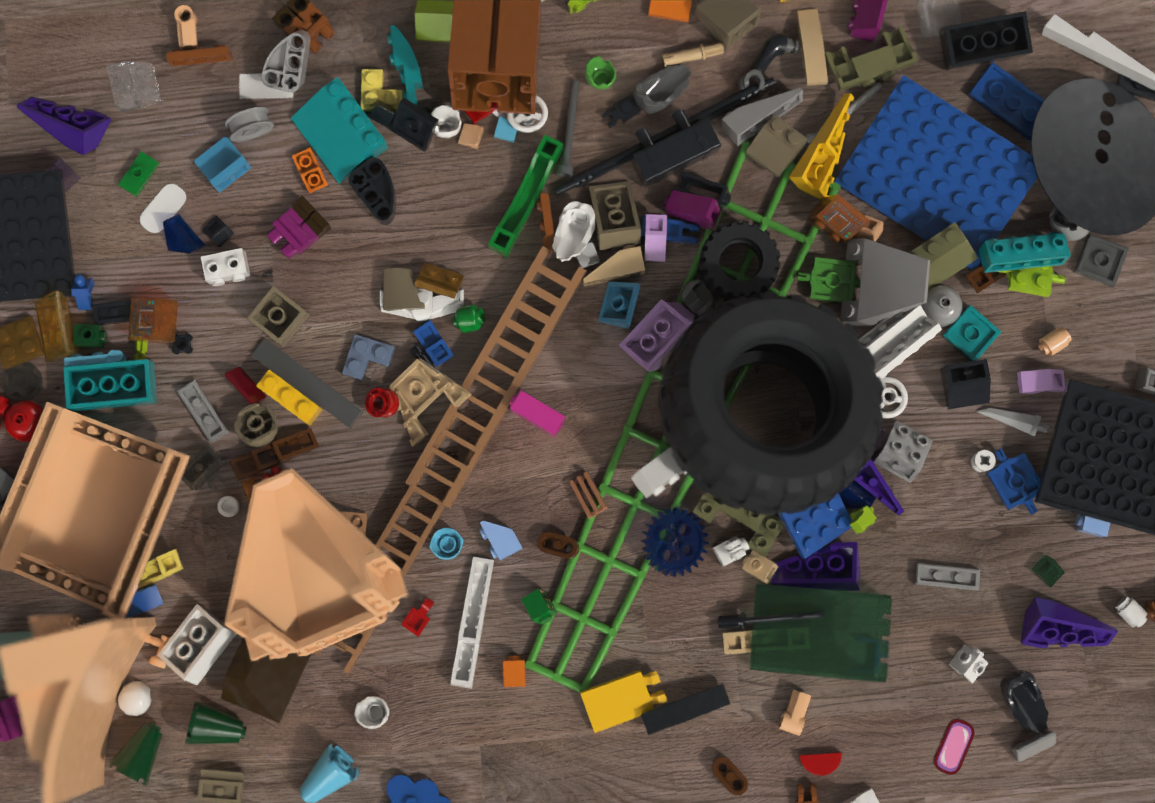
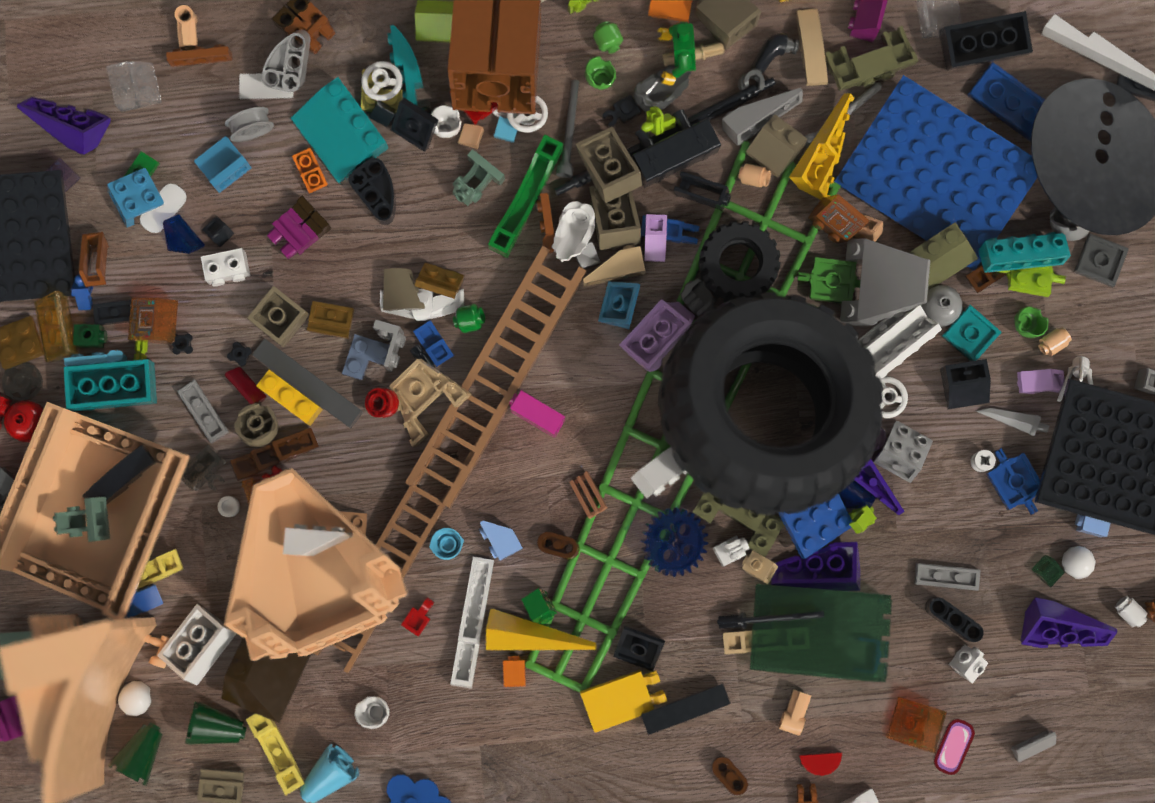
magenta slope [664,190,721,231] -> none
black hair [1000,670,1049,735] -> none
none -> sand green tile [53,497,110,542]
none -> dark orange window [79,232,109,287]
none -> black slope [82,445,156,504]
none -> dark azure bracket [107,168,164,228]
none -> black plate [227,342,252,366]
none -> light yellow slope [246,713,305,795]
none -> white slope [283,524,353,556]
none -> pearl gold plate [307,301,354,339]
none -> white piece [361,61,402,101]
none -> light grey bracket [373,320,406,372]
none -> sand green tile [452,149,505,206]
none -> yellow wedge [486,609,596,650]
none -> dark tan slope [575,127,642,203]
none -> bright green head [593,21,623,54]
none -> black slope [613,626,665,671]
none -> lime piece [641,106,676,136]
none -> green torso [658,21,696,86]
none -> light nougat brick [738,163,771,188]
none -> clear orange slope [886,697,947,753]
none -> black beam [925,598,984,642]
none -> bright green hair [1014,306,1049,338]
none -> white plant [1057,356,1093,402]
none -> white hair [1062,546,1096,579]

